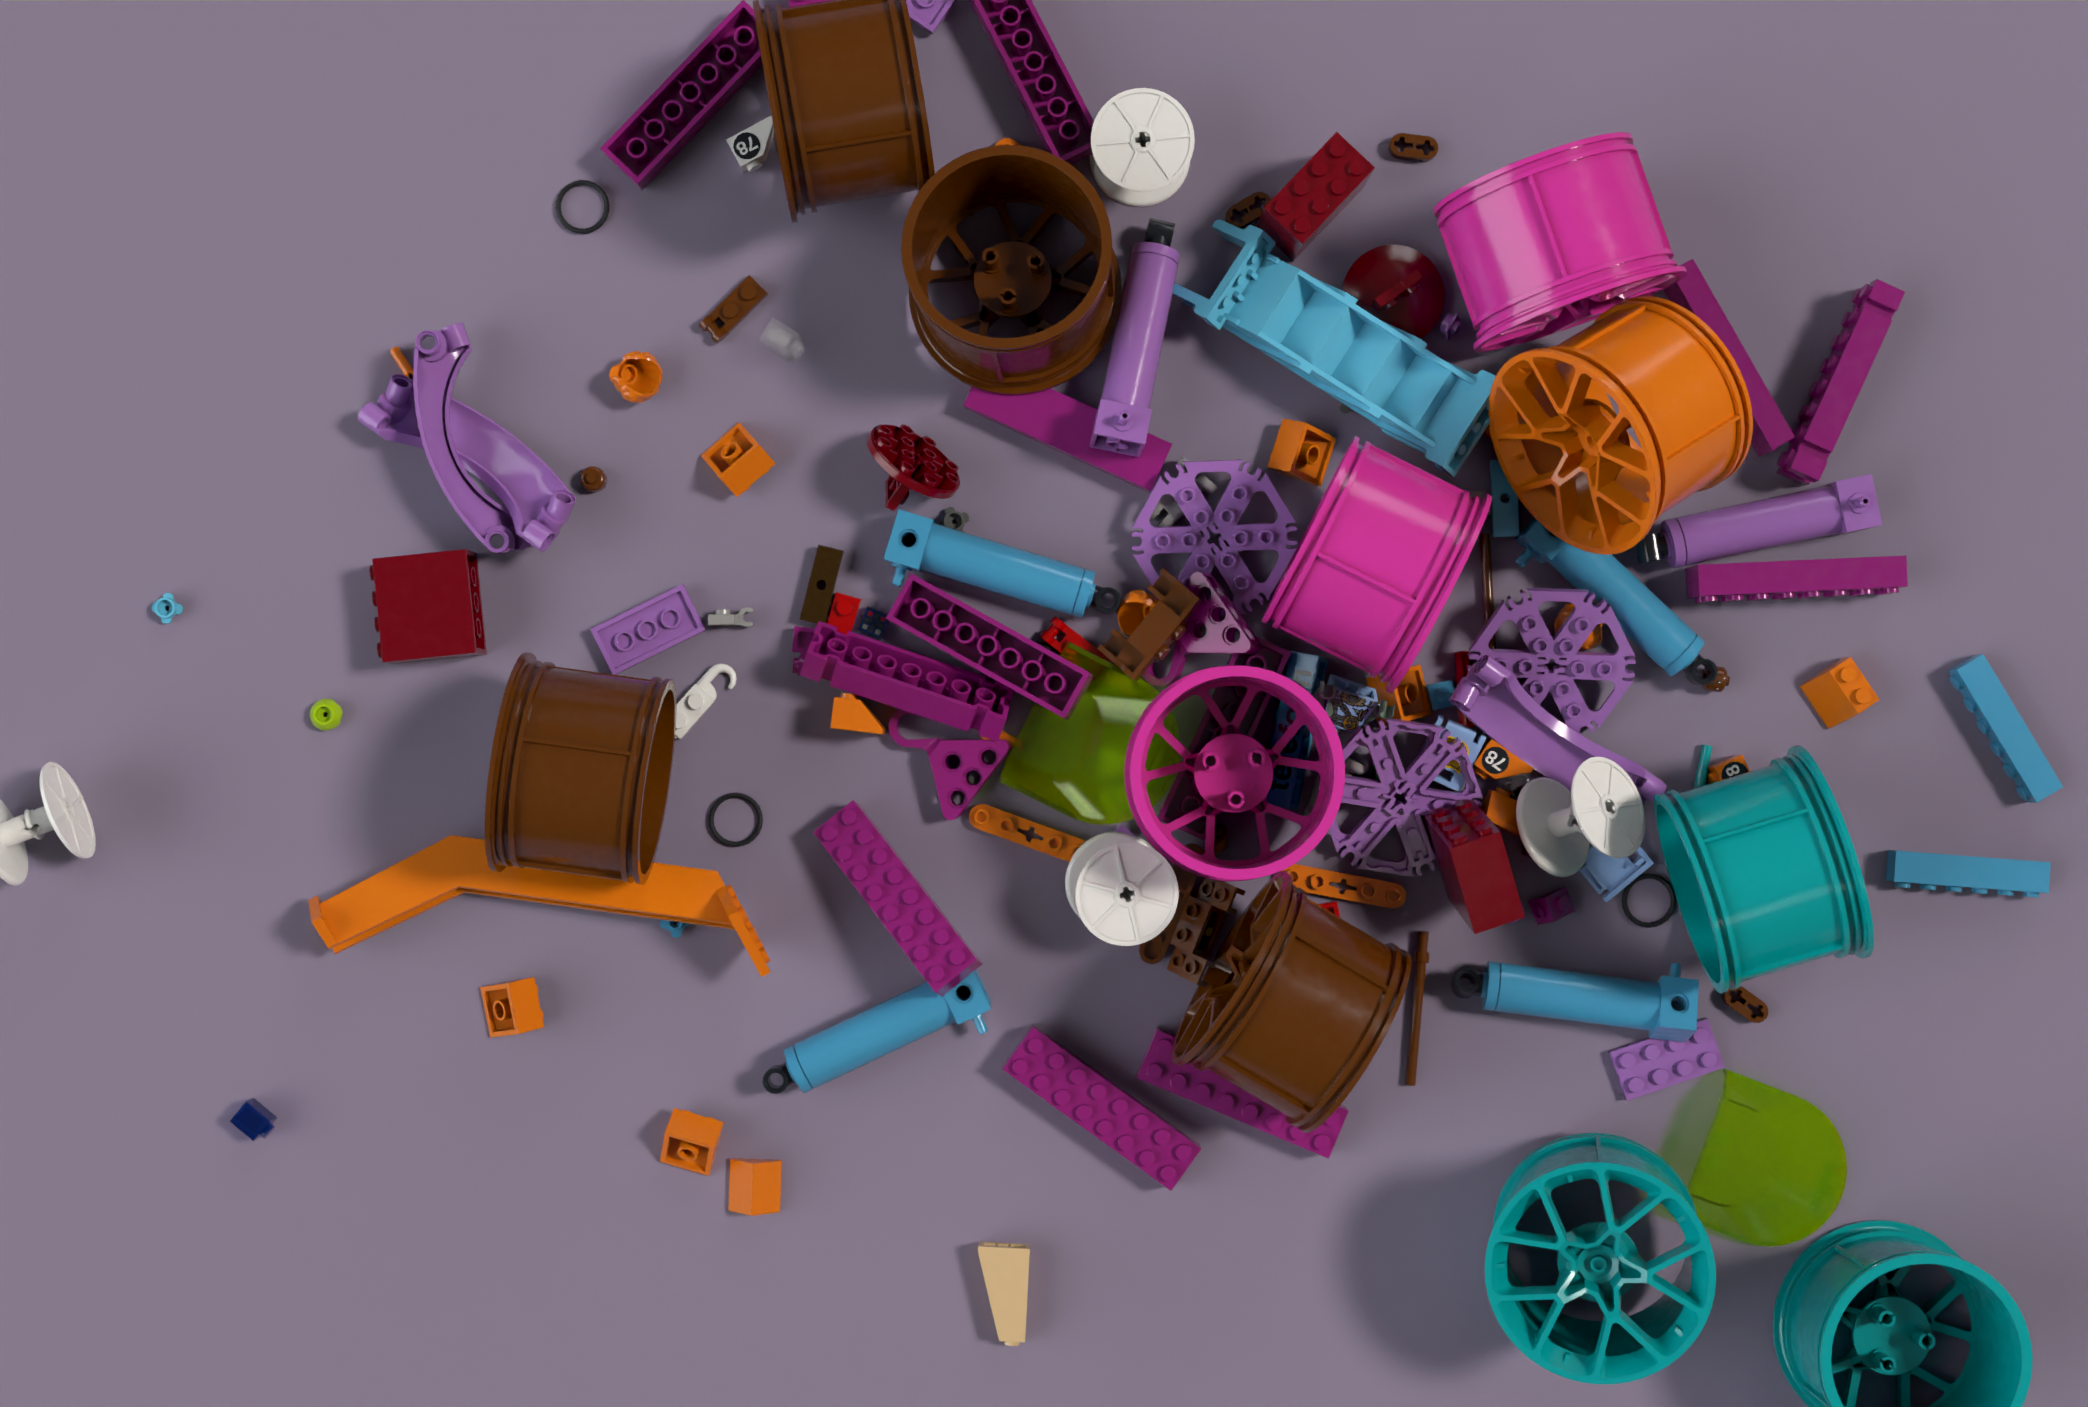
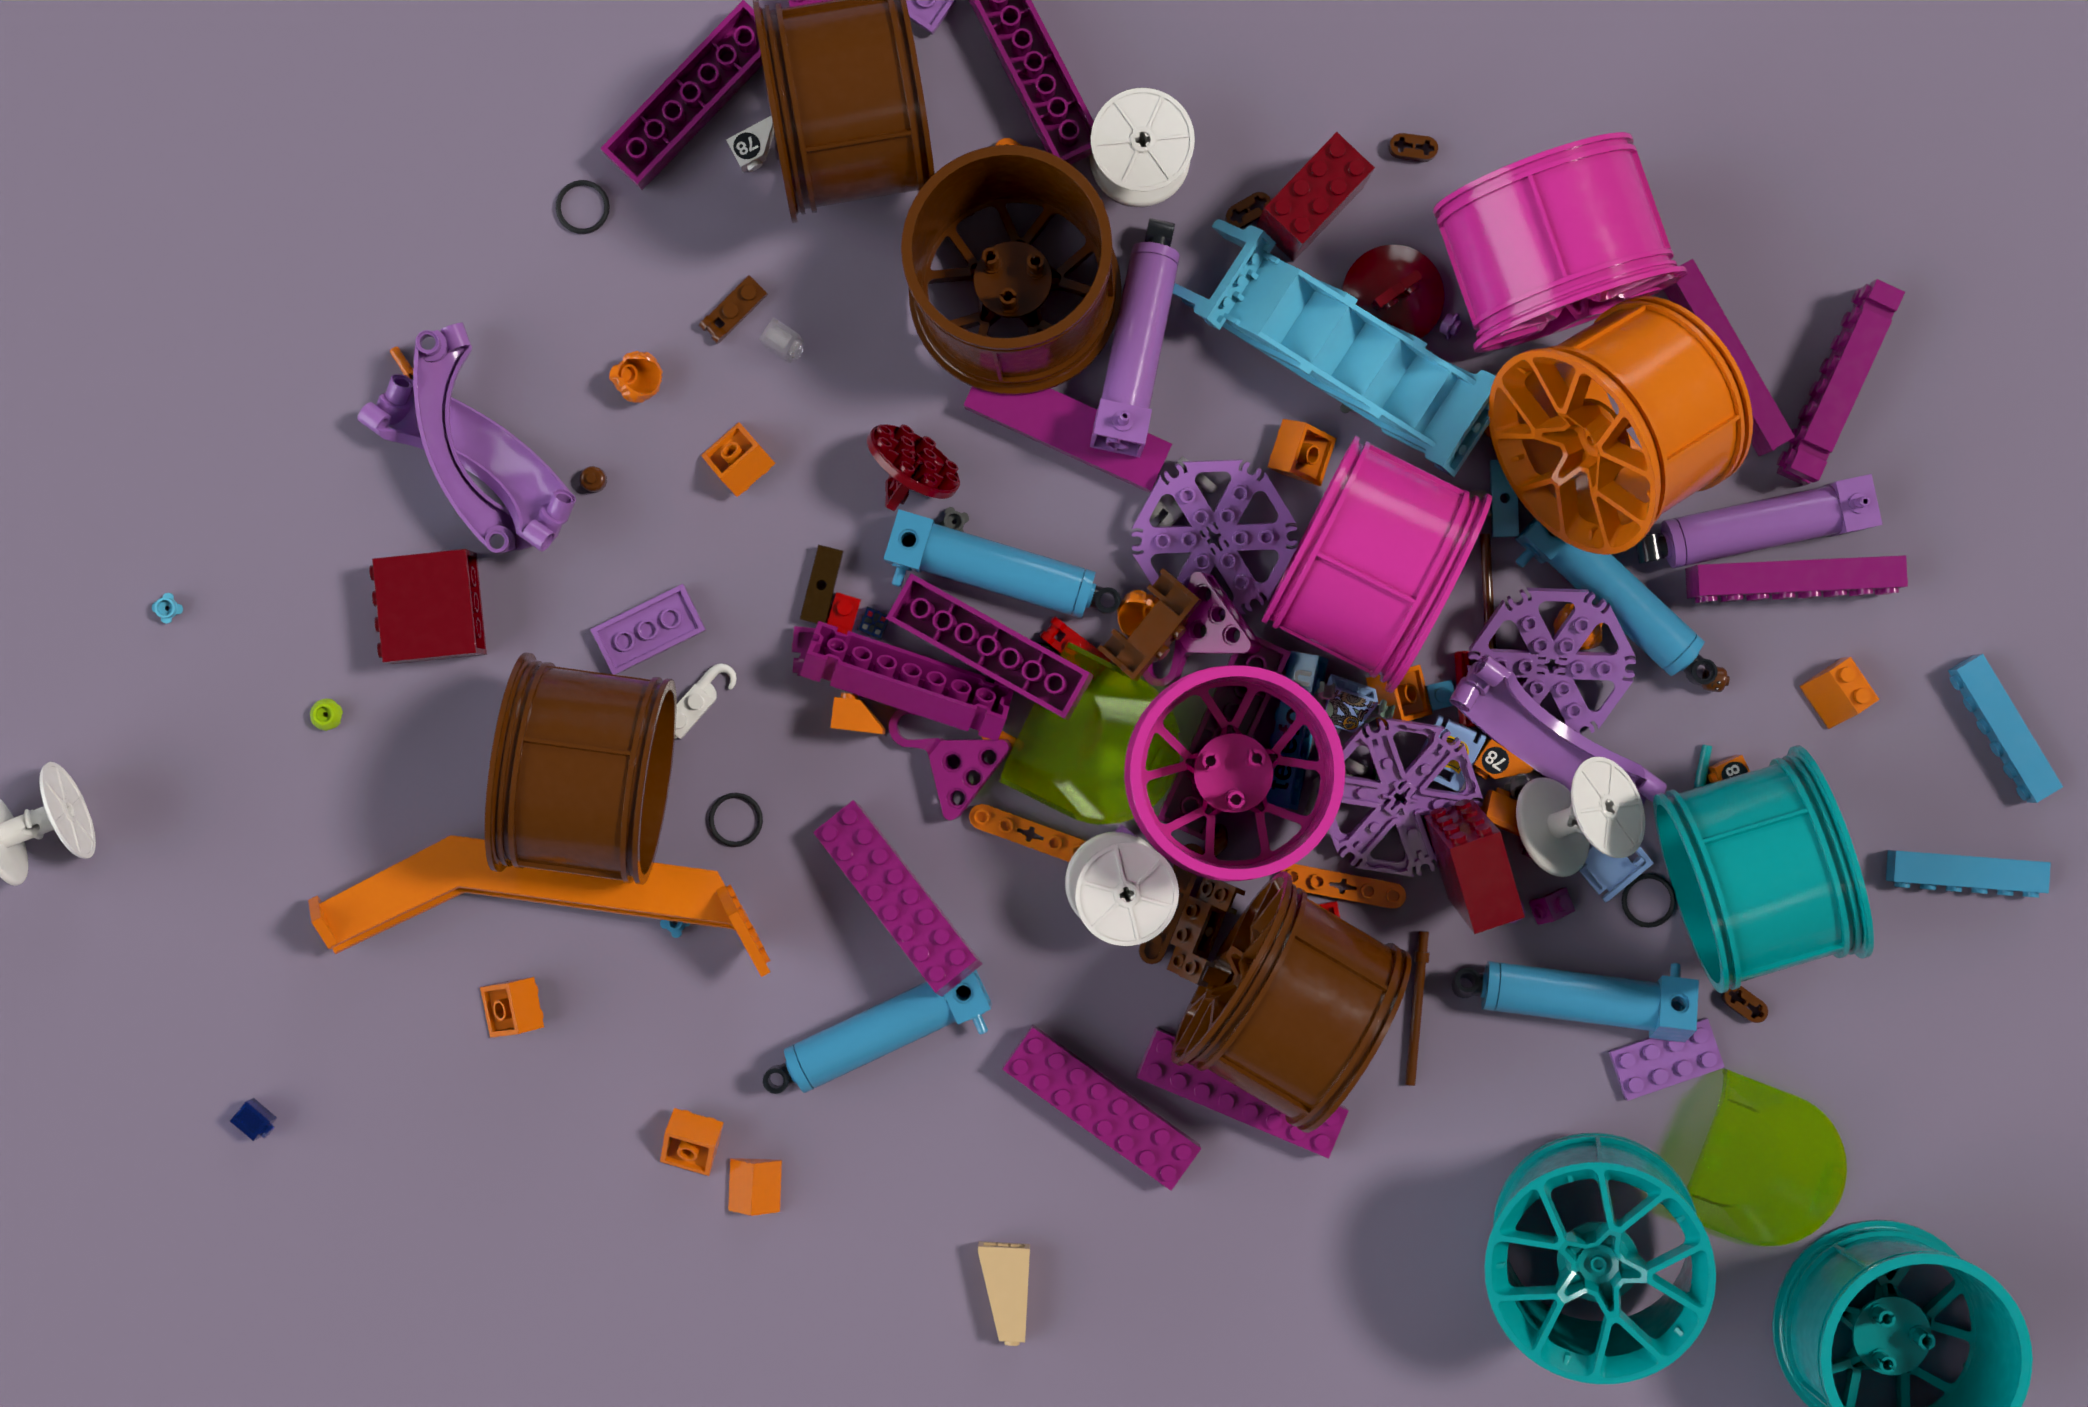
light grey plate [708,607,754,627] -> none

